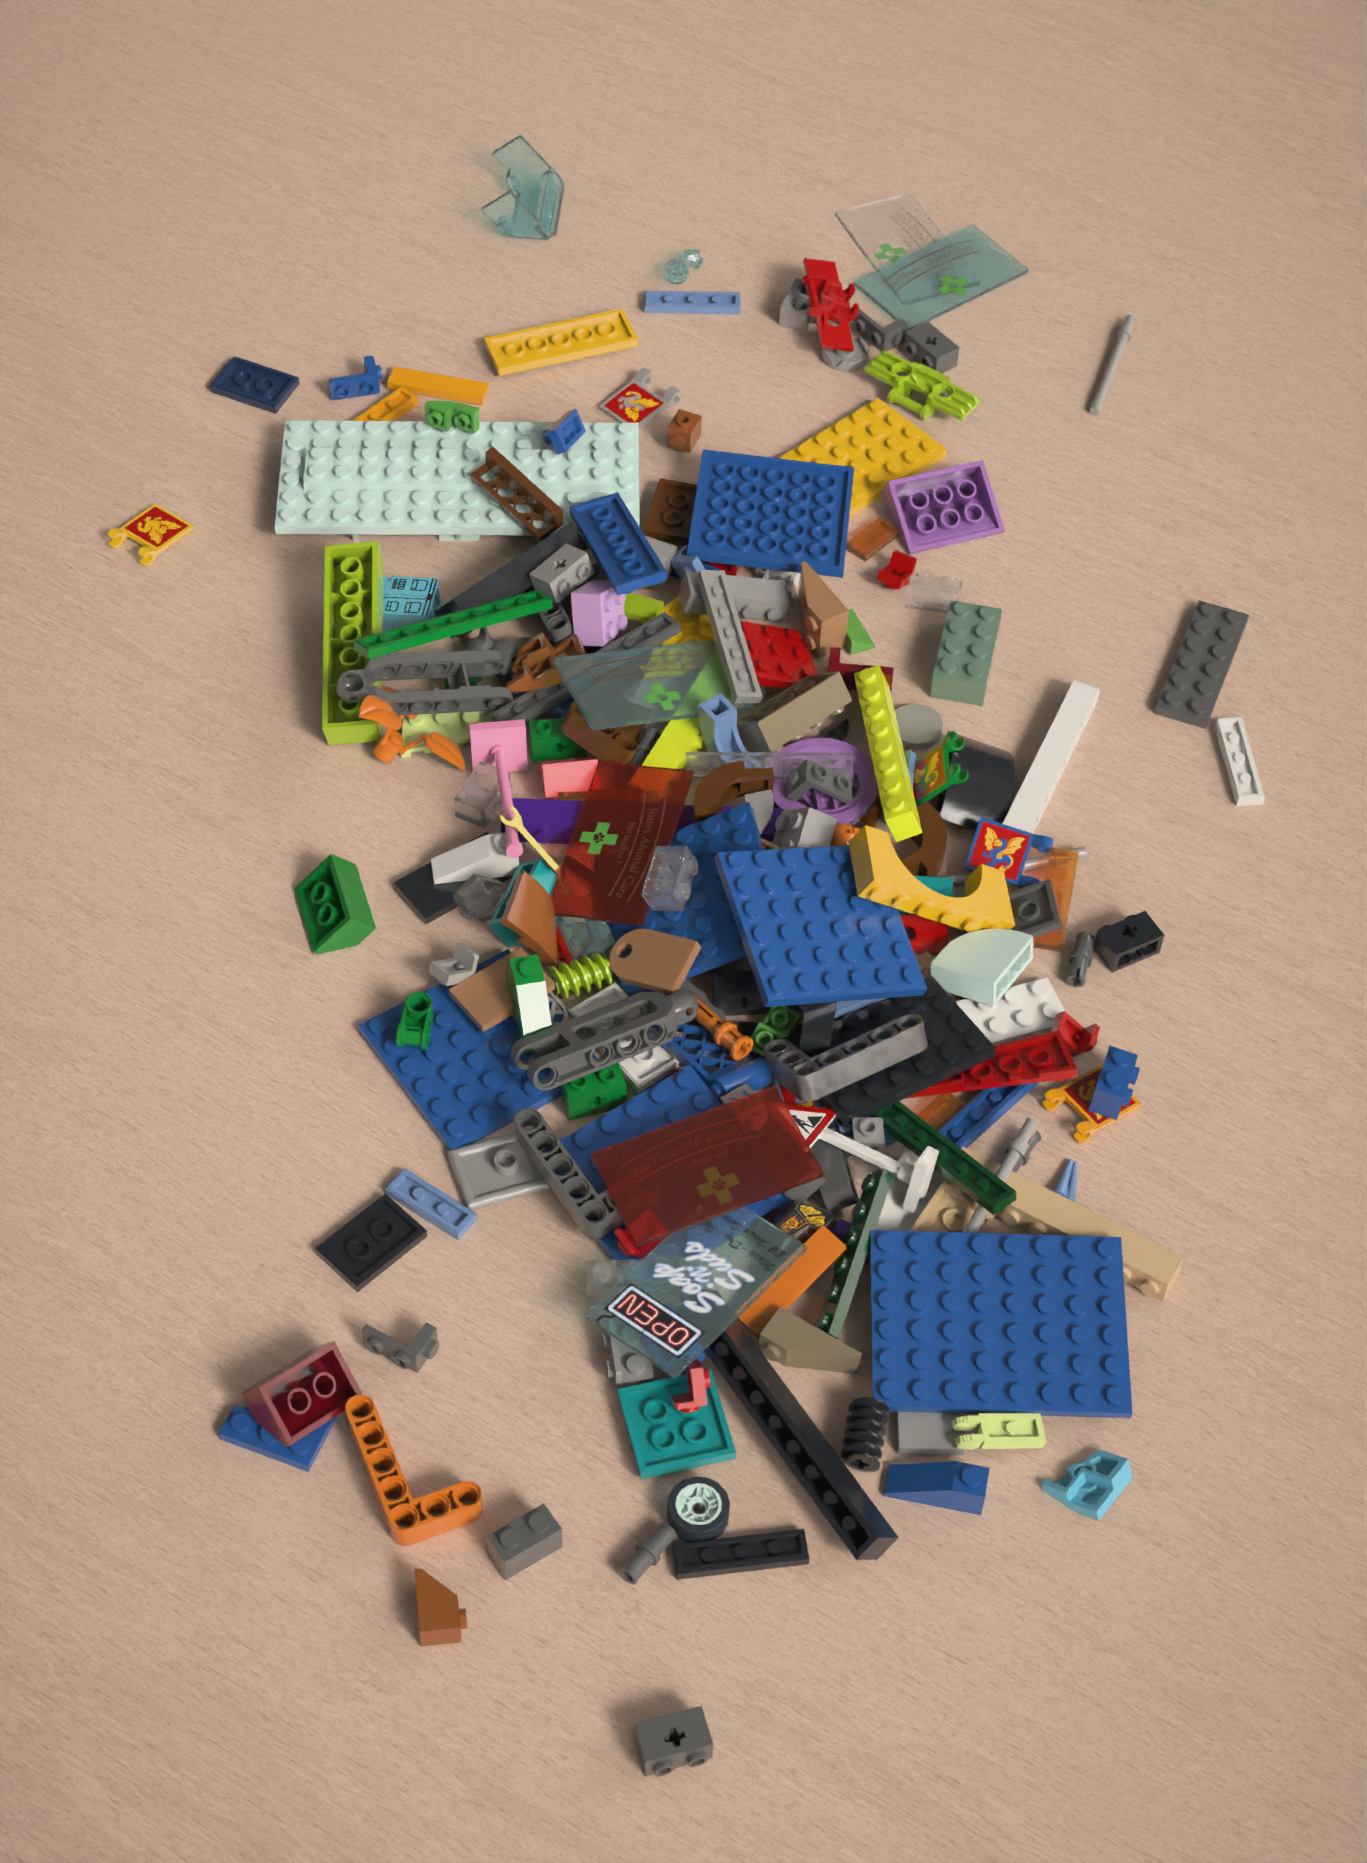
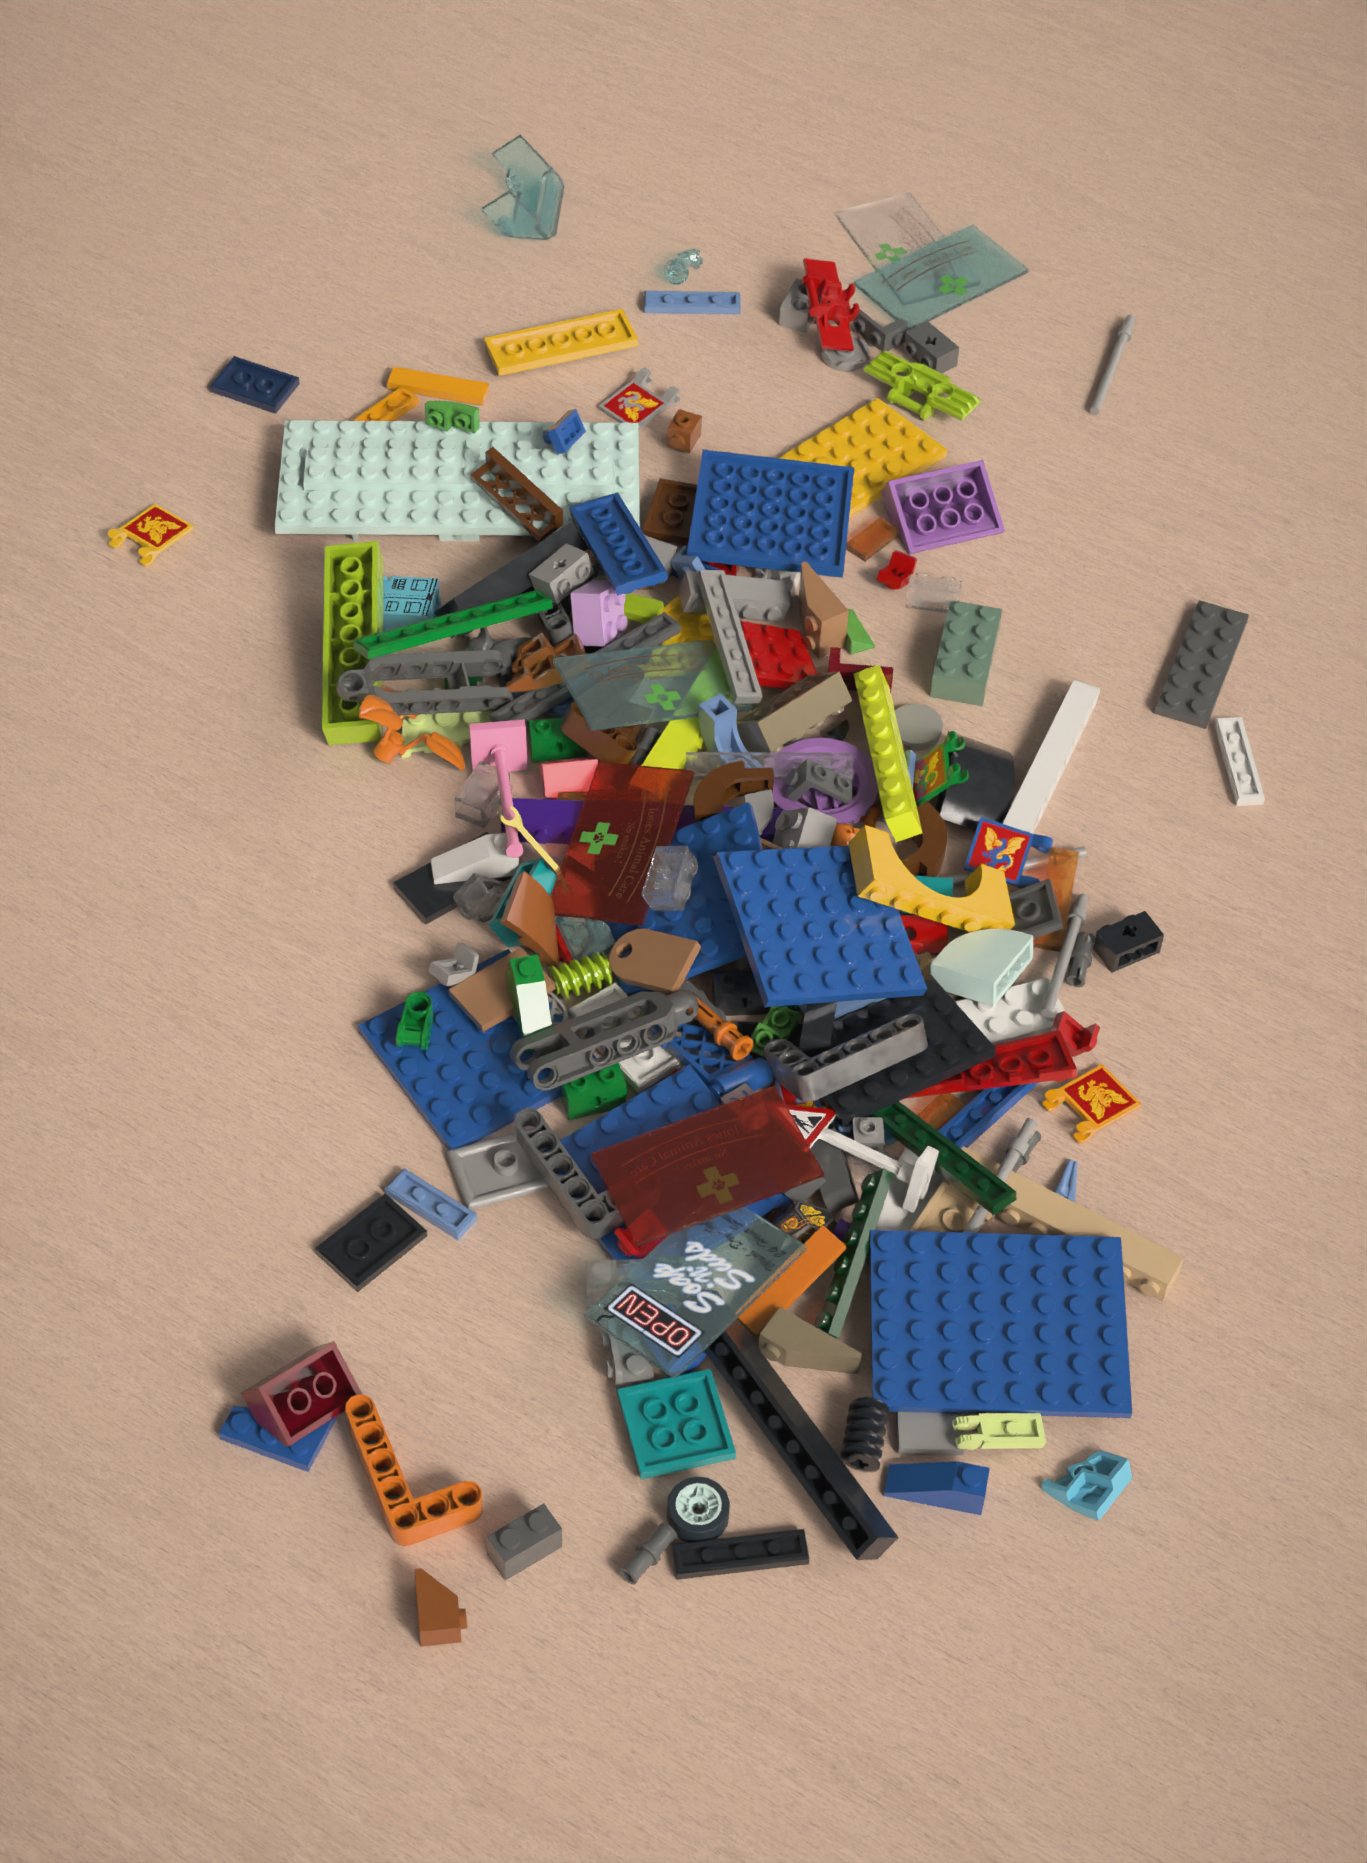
green slope [294,854,376,955] -> none
blue bracket [329,355,382,401] -> none
dark grey bracket [362,1322,439,1373] -> none
dark grey brick [634,1706,713,1776] -> none
bracket [670,1359,711,1413] -> none
blue brick [1088,1045,1140,1120] -> none
none -> light grey bar [1041,894,1089,1018]

